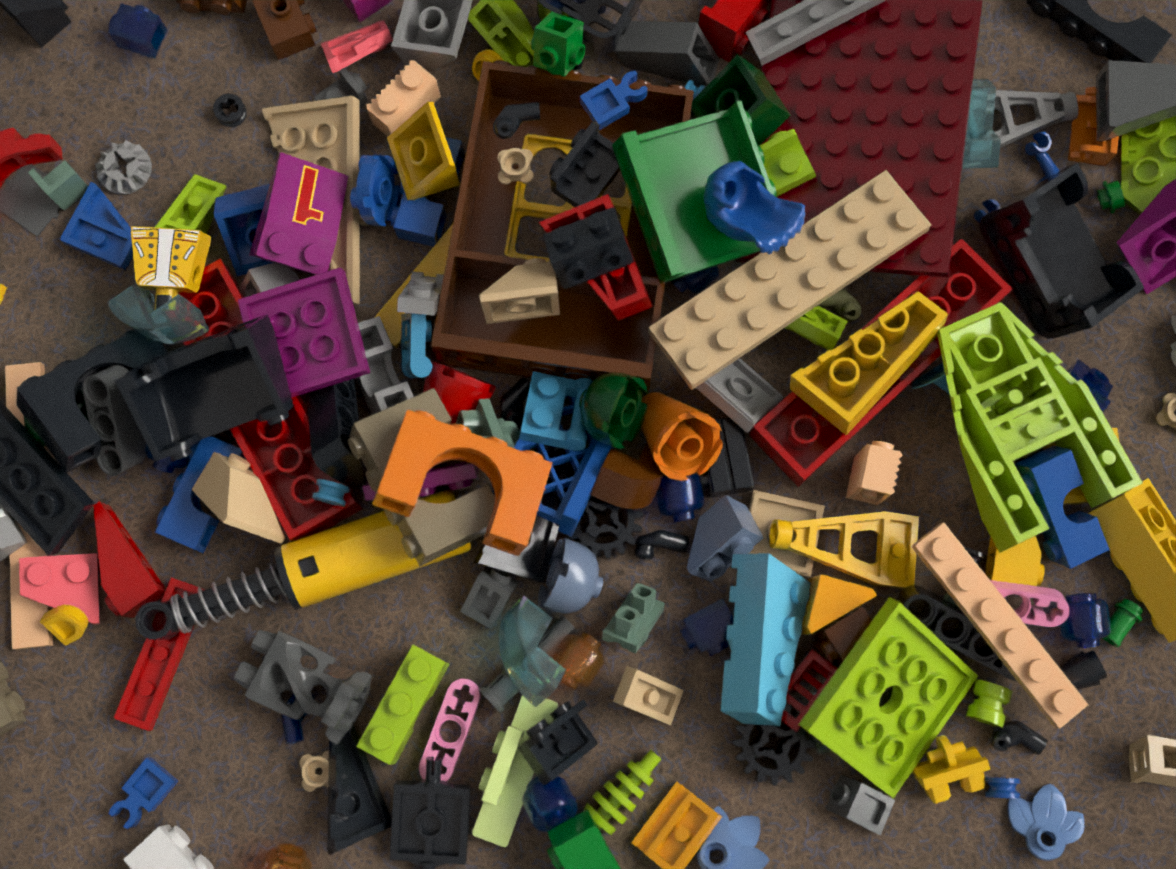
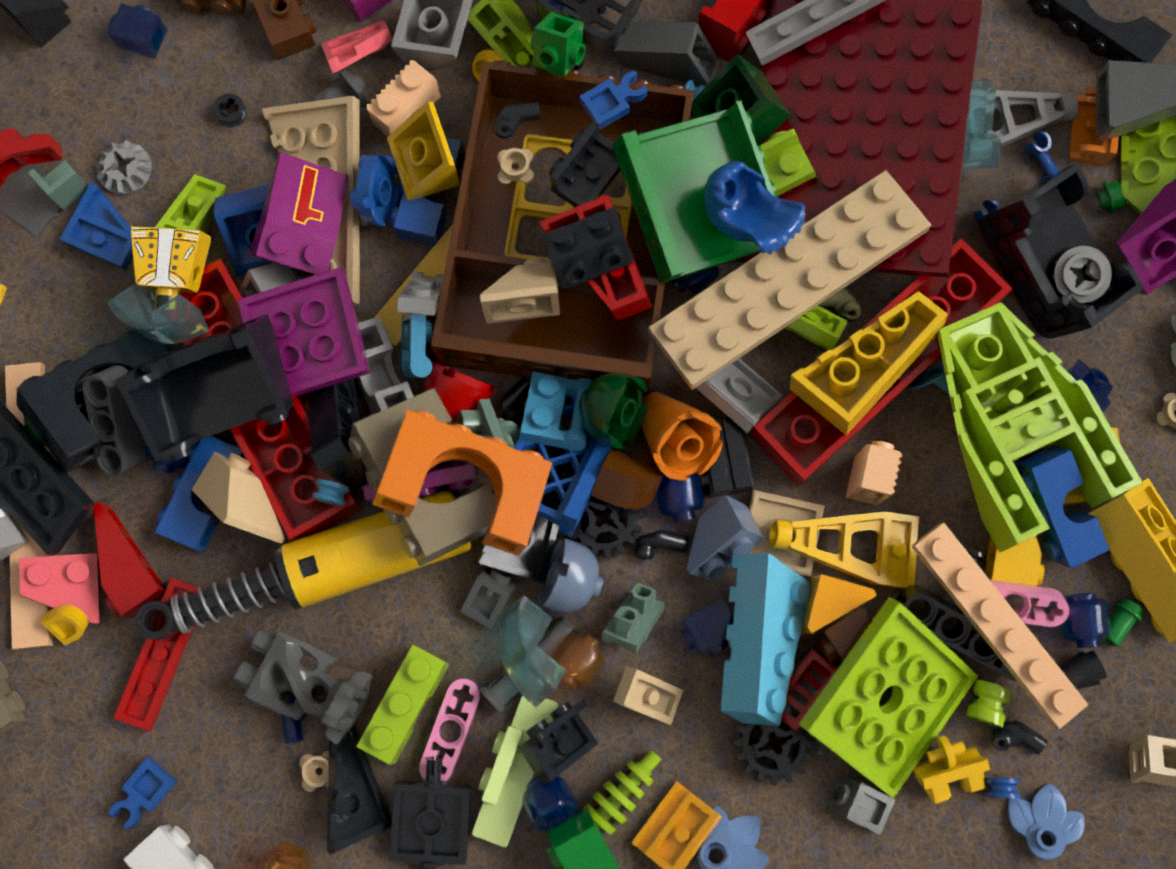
none -> light grey gear [1052,246,1112,303]

